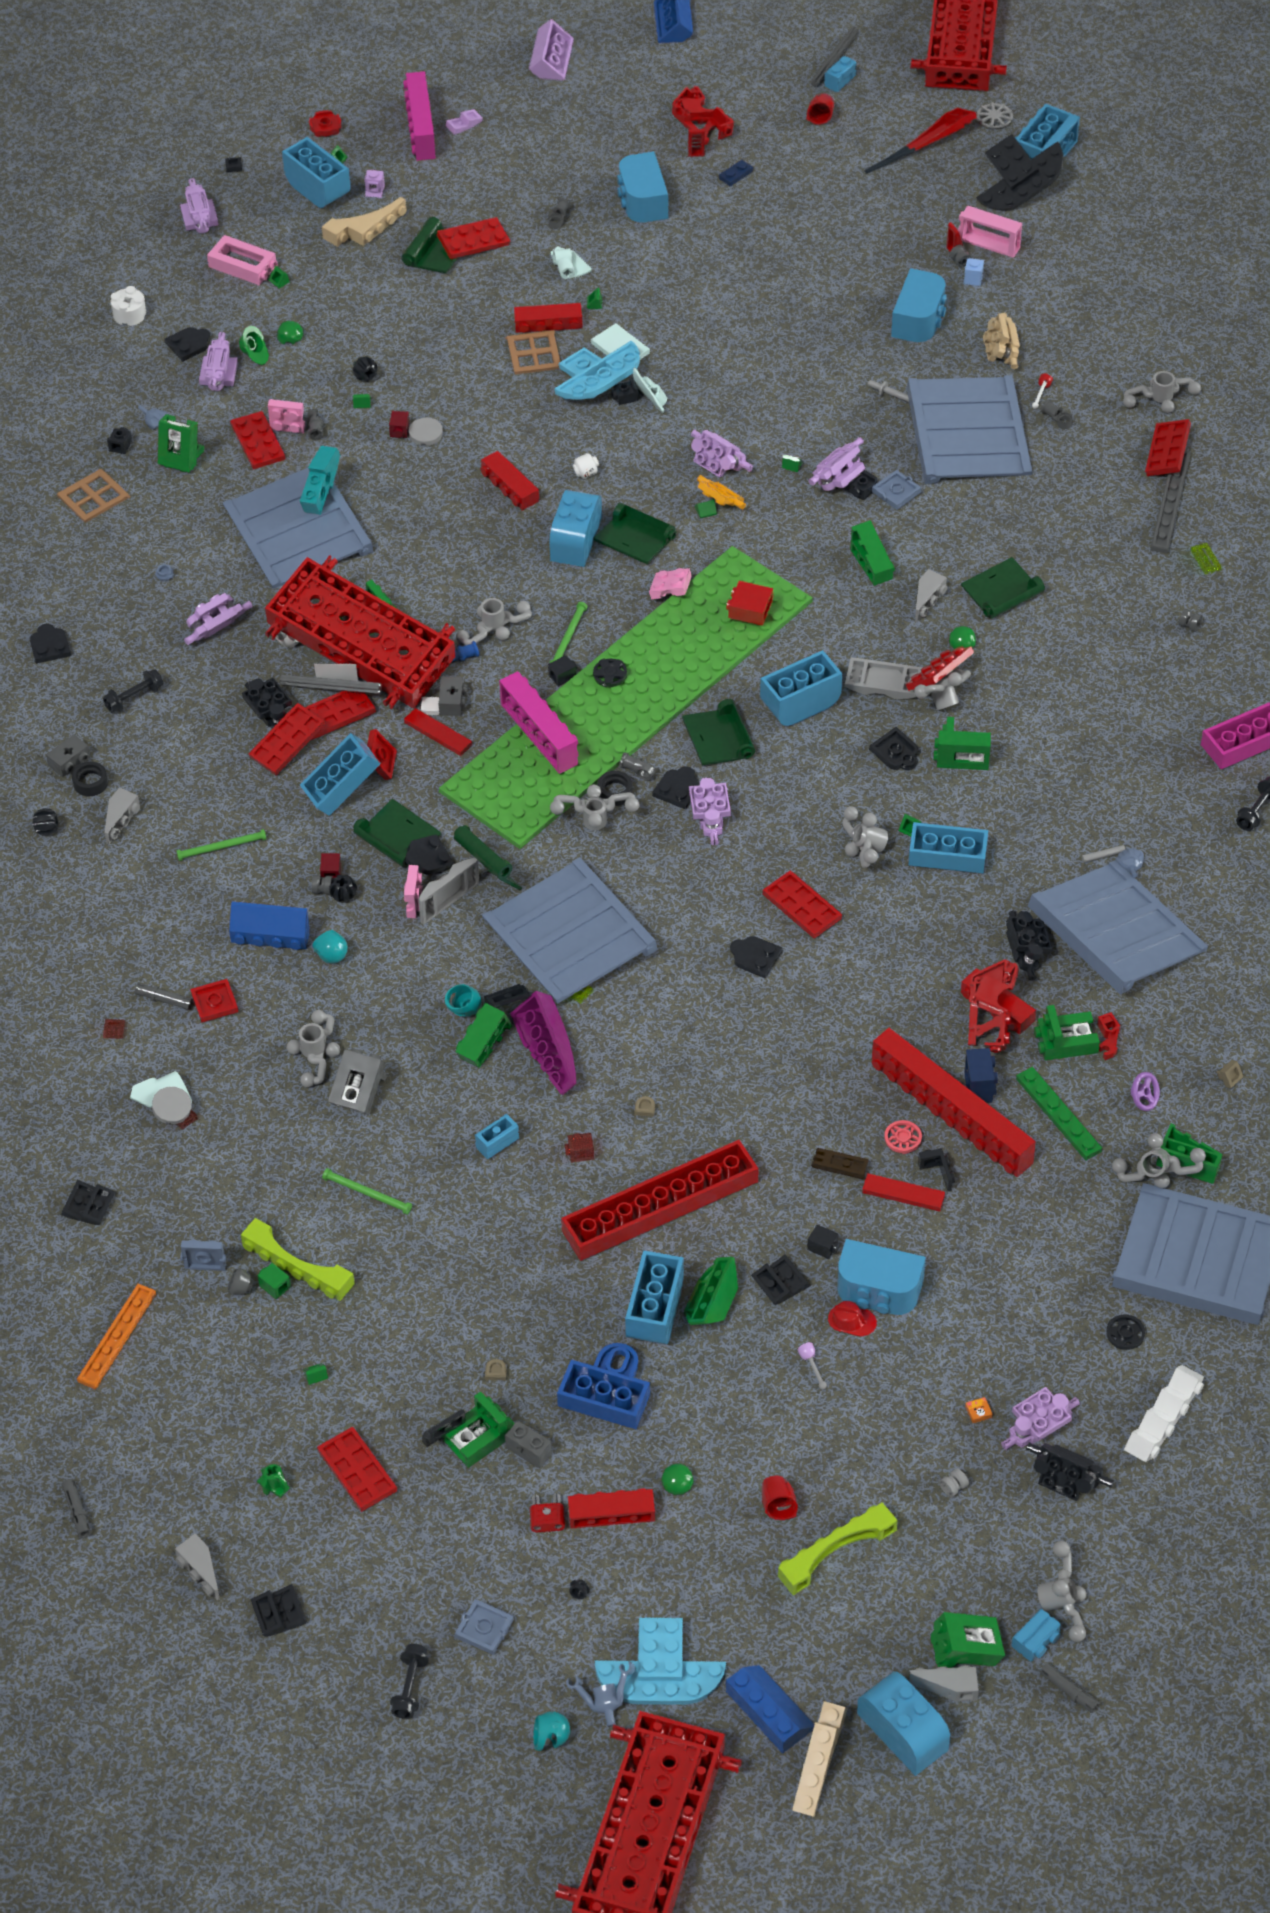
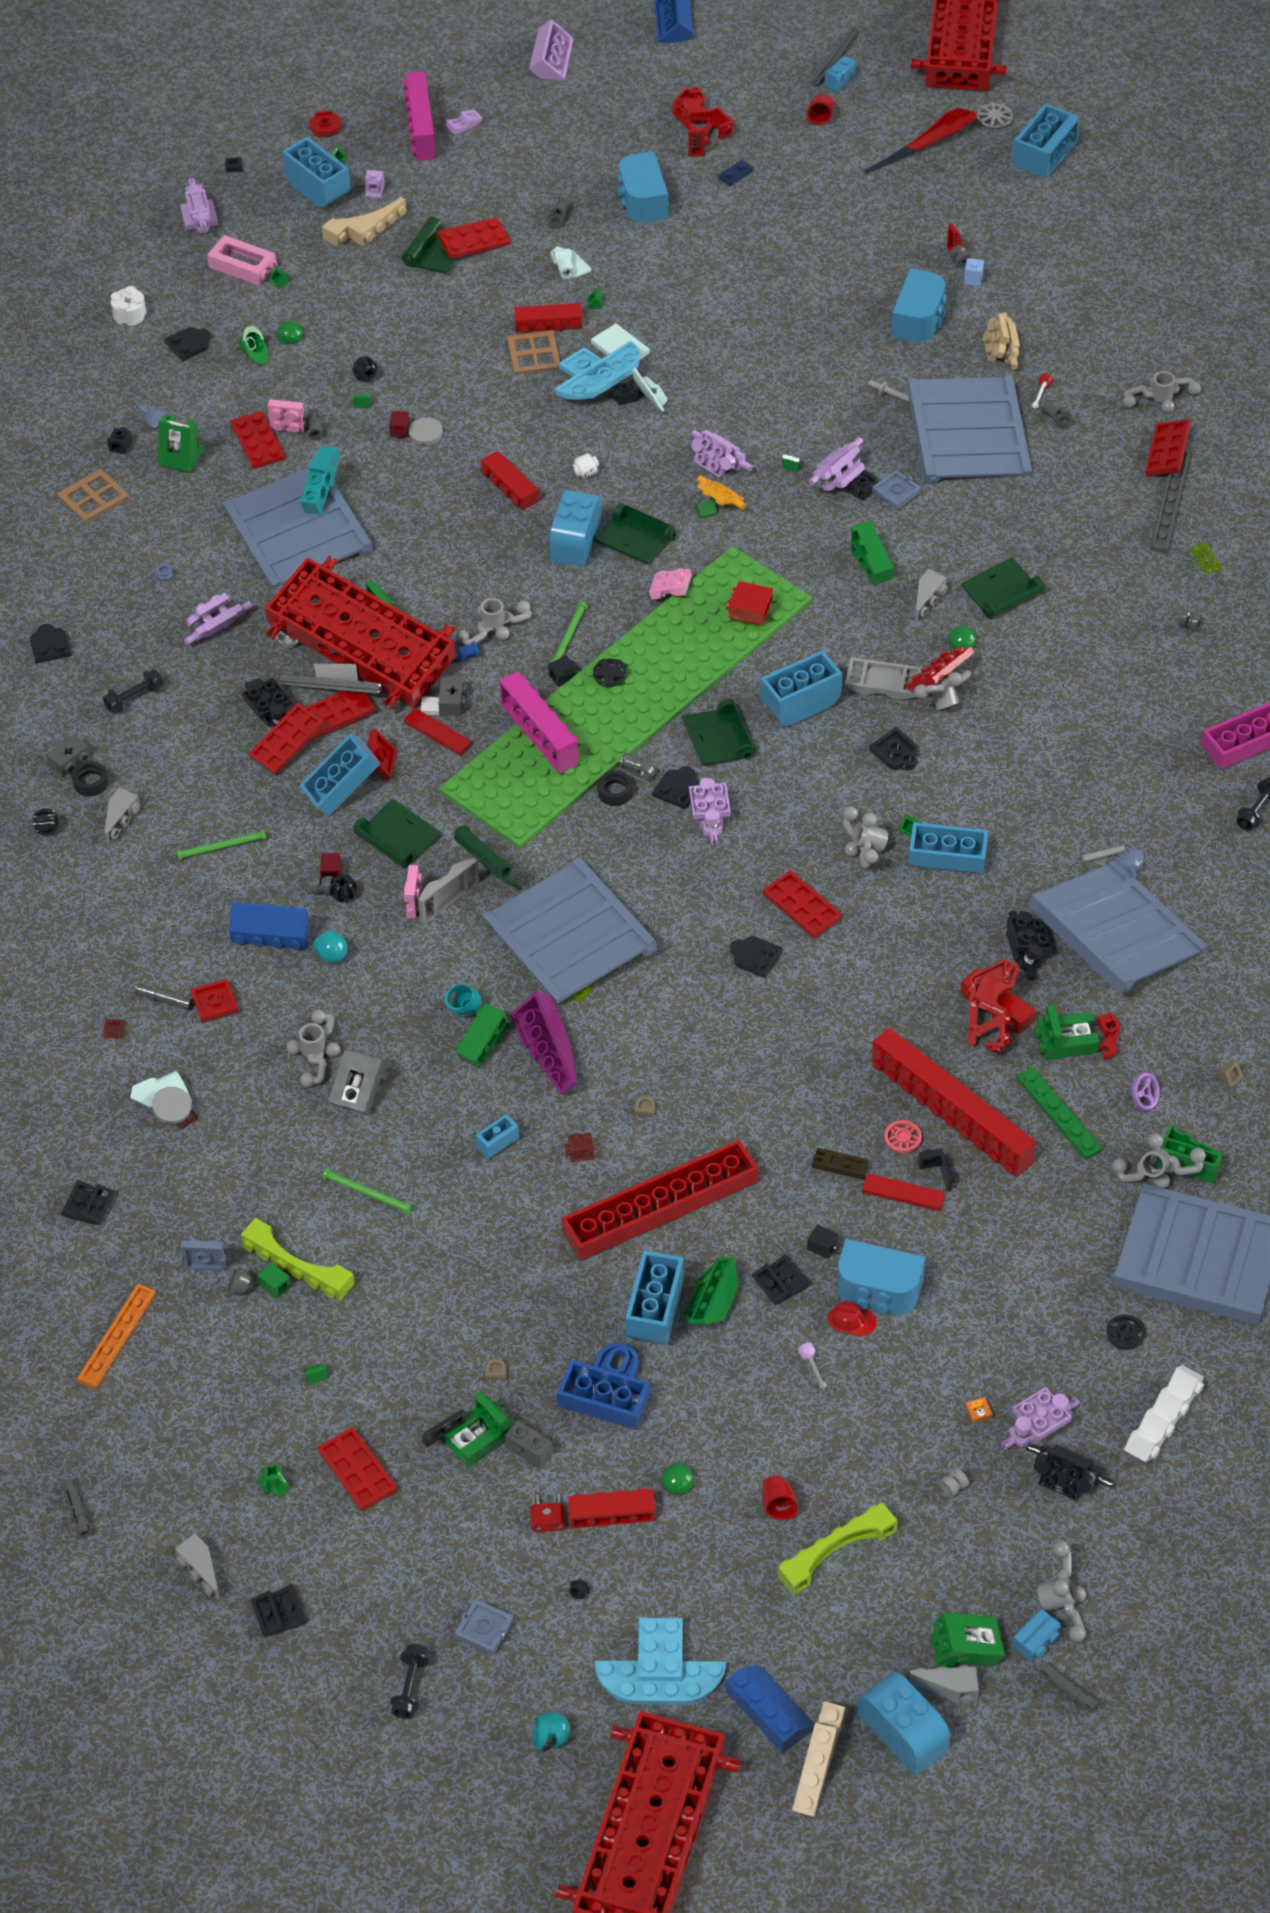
lavender piece [199,332,238,391] -> none
black plate [405,834,454,875] -> none
black slope [484,984,530,1008] -> none
light grey wheel [550,784,639,830] -> none
sand blue piece [566,1662,635,1727] -> none
green brick [933,717,991,770] -> none
bright pink piece [958,206,1022,258] -> none
dark blue brick [964,1048,998,1103] -> none
black plate [976,134,1064,211] -> none

